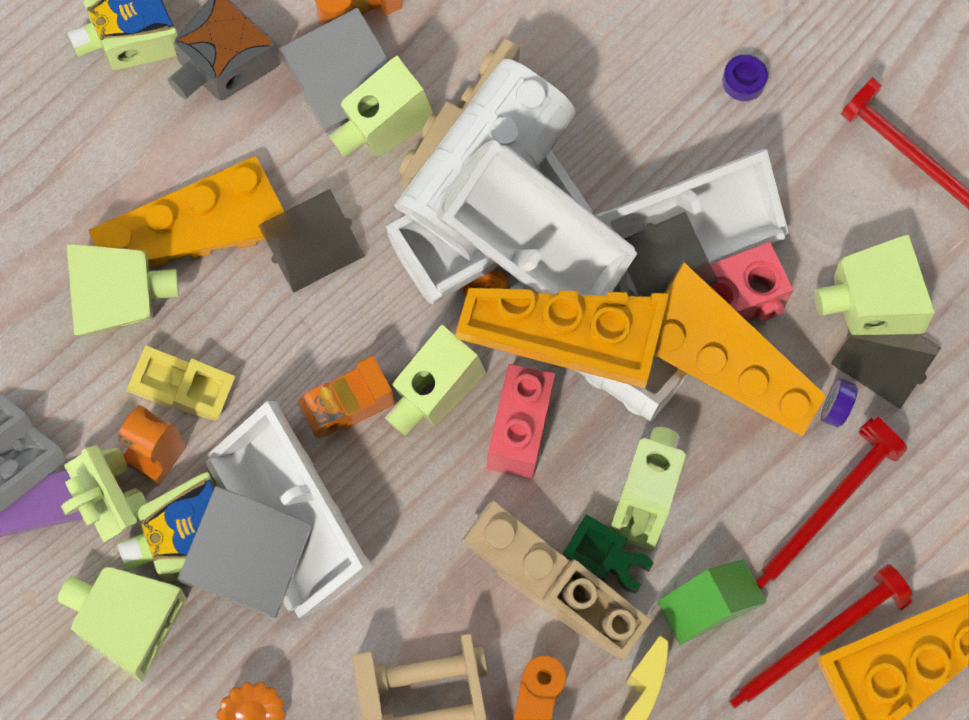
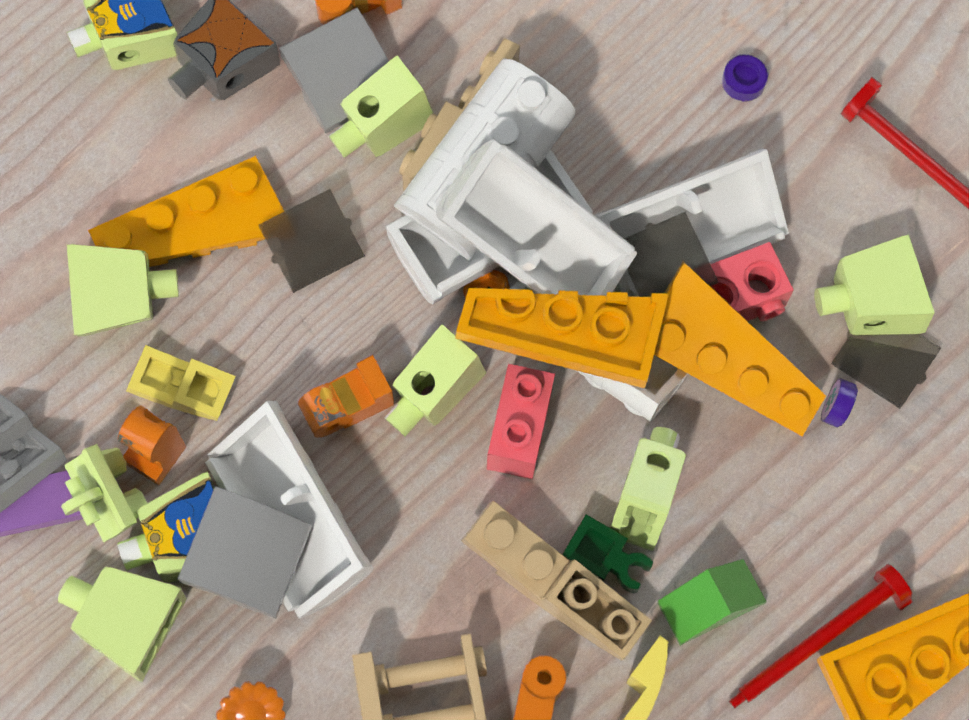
red piece [756,416,908,589] -> none

